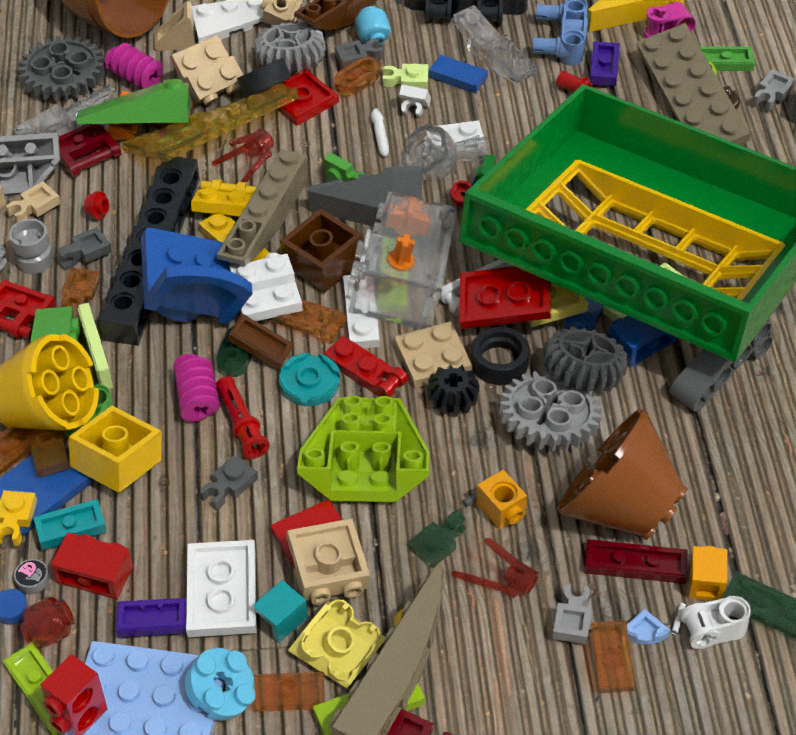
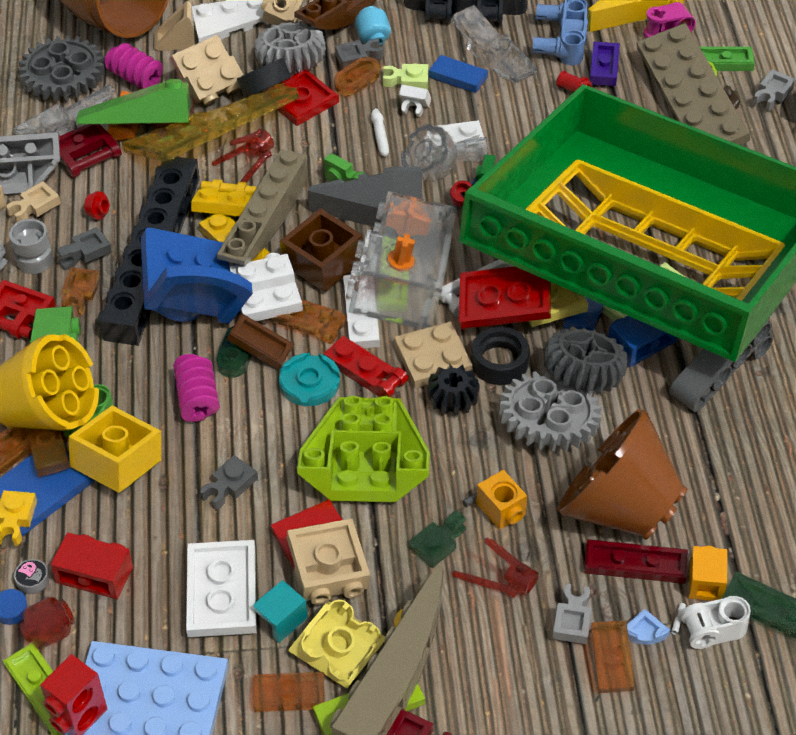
teal plate [33,499,107,550] -> none
yellowish green tile [77,303,113,389] -> none
dark purple plate [116,598,187,637] -> none
medium azure plate [185,648,256,721] -> none
red pin [216,376,270,459] -> none

